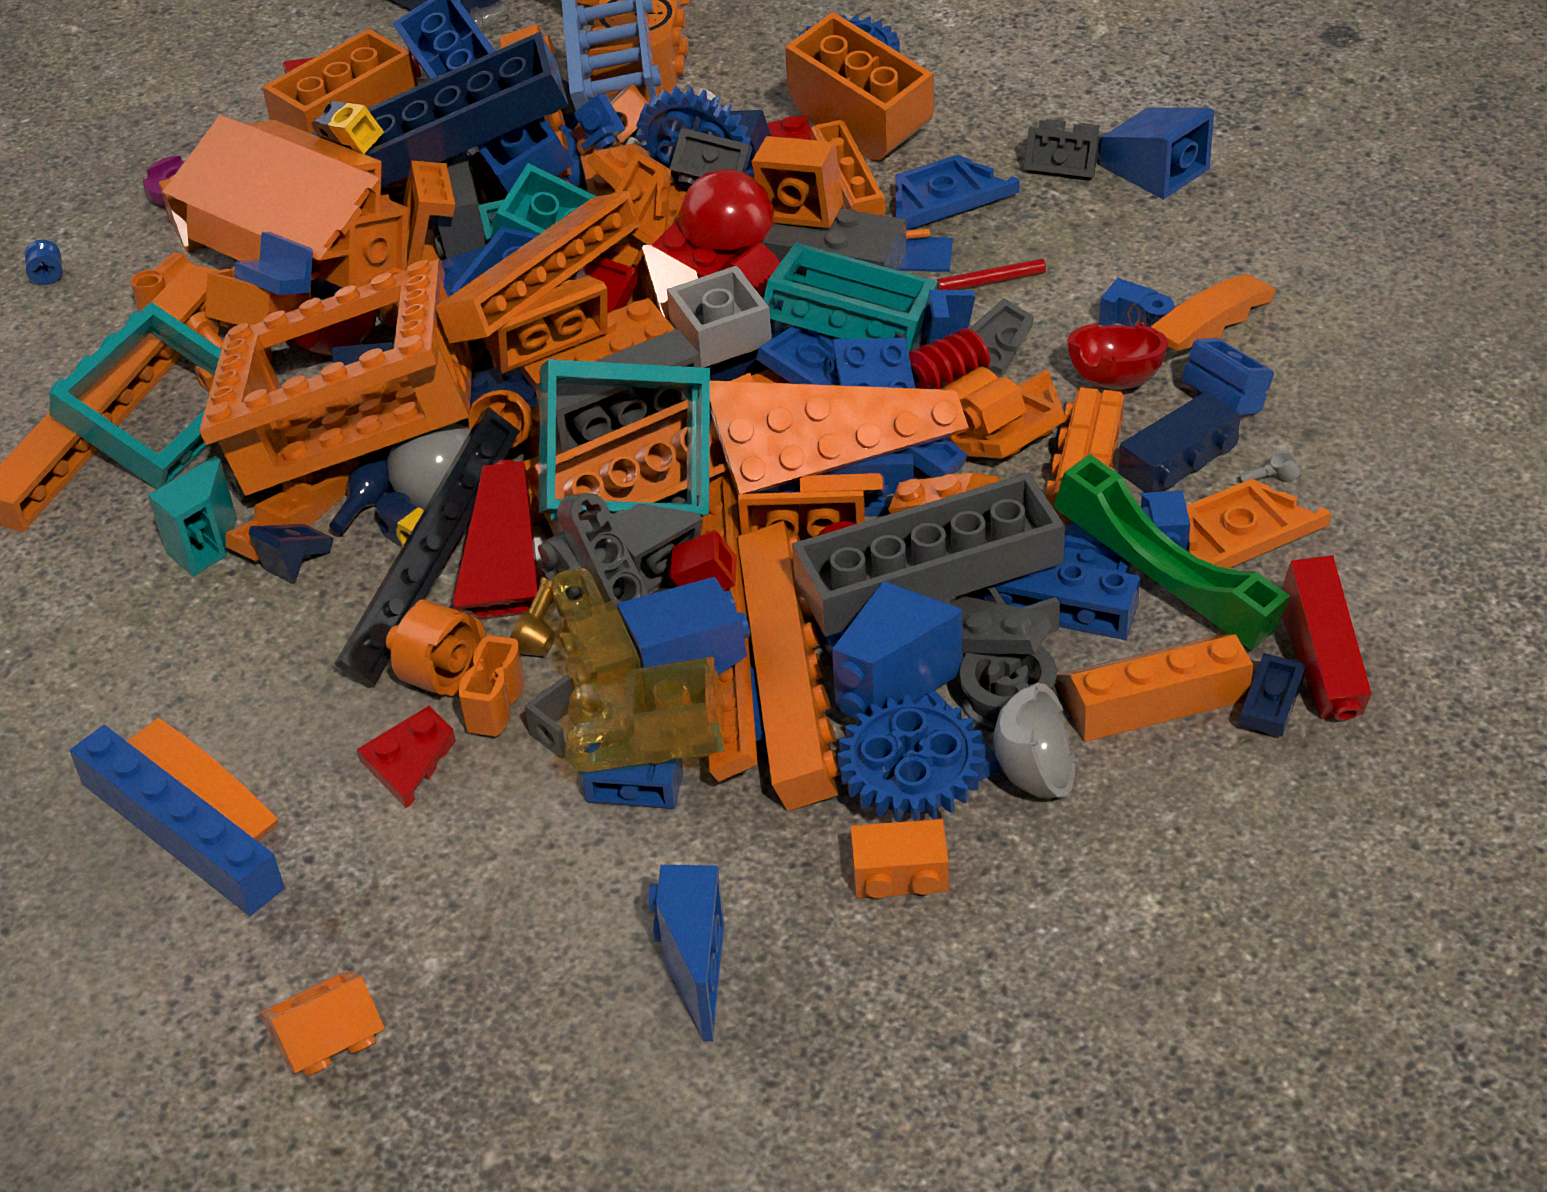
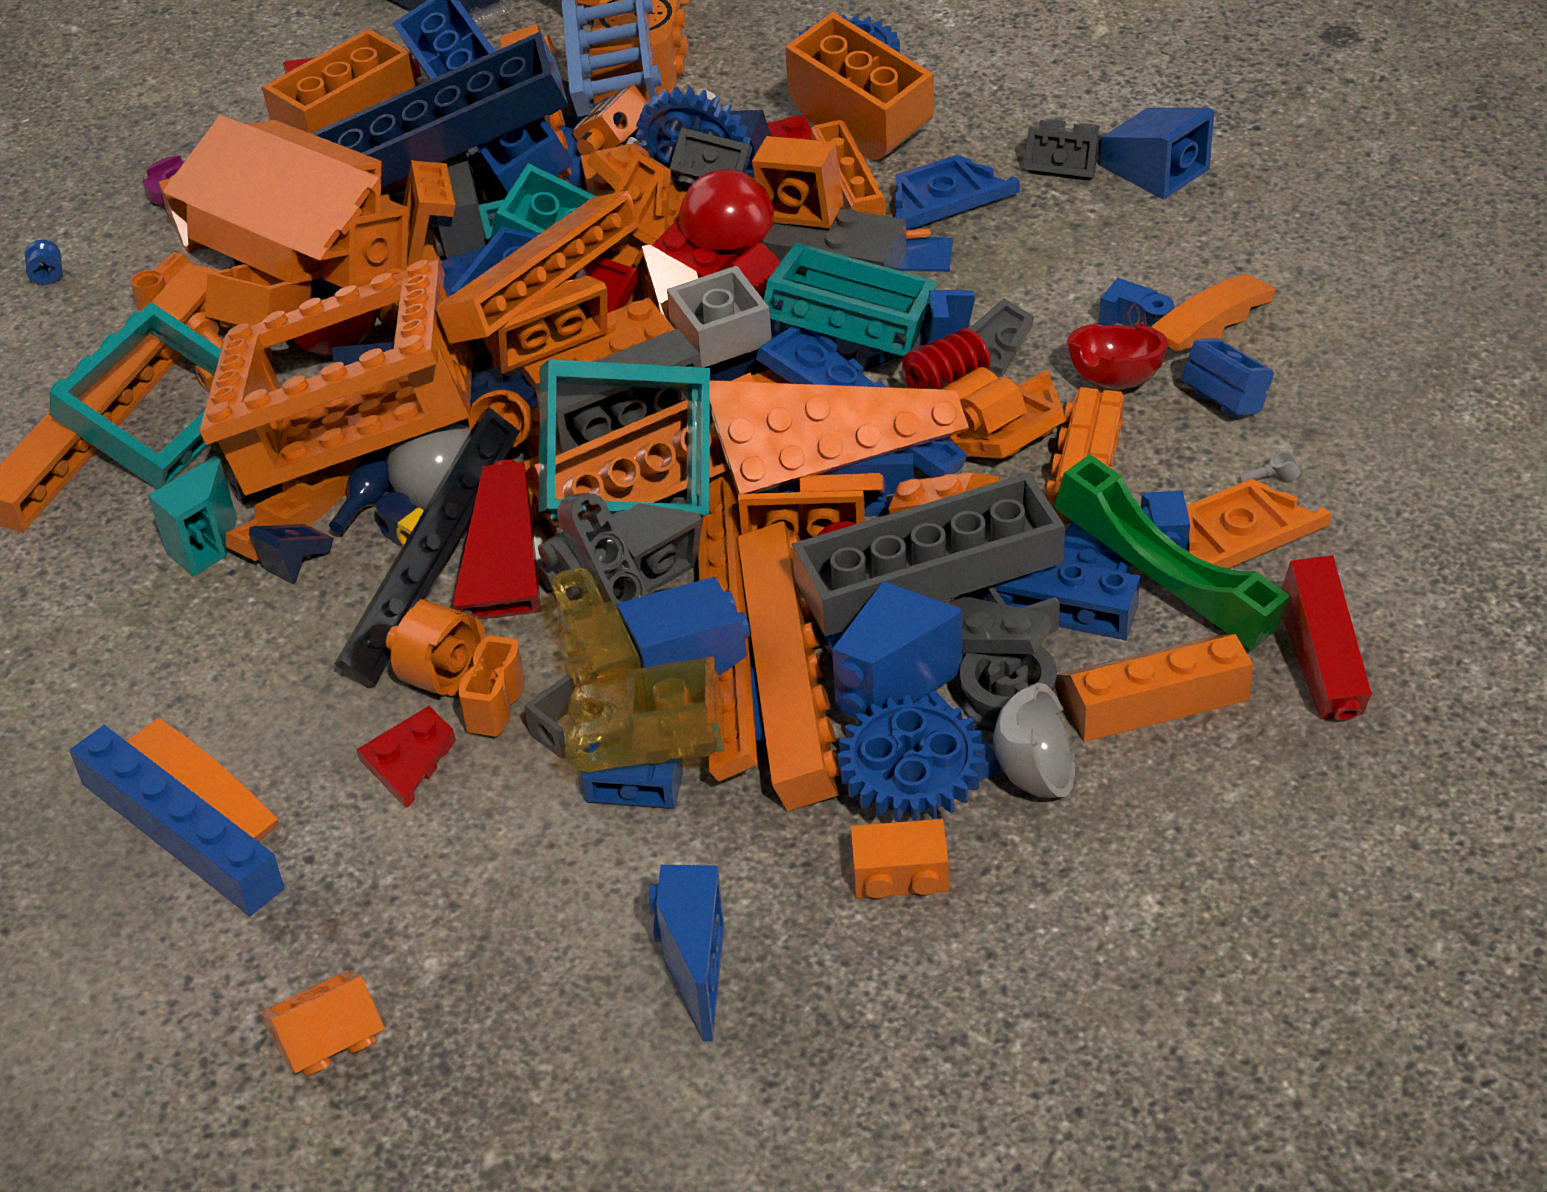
blue panel [234,232,313,295] -> none
yellow leg [311,101,384,154] -> none
pearl gold bar [510,577,561,656] -> none
blue bracket [574,93,626,151] -> none
red brick [669,530,737,590] -> none
blue hinge [827,338,916,389] -> none
red bar [937,258,1046,290] -> none
dark blue brick [1118,391,1241,493] -> none
dark blue plate [1239,653,1307,737] -> none

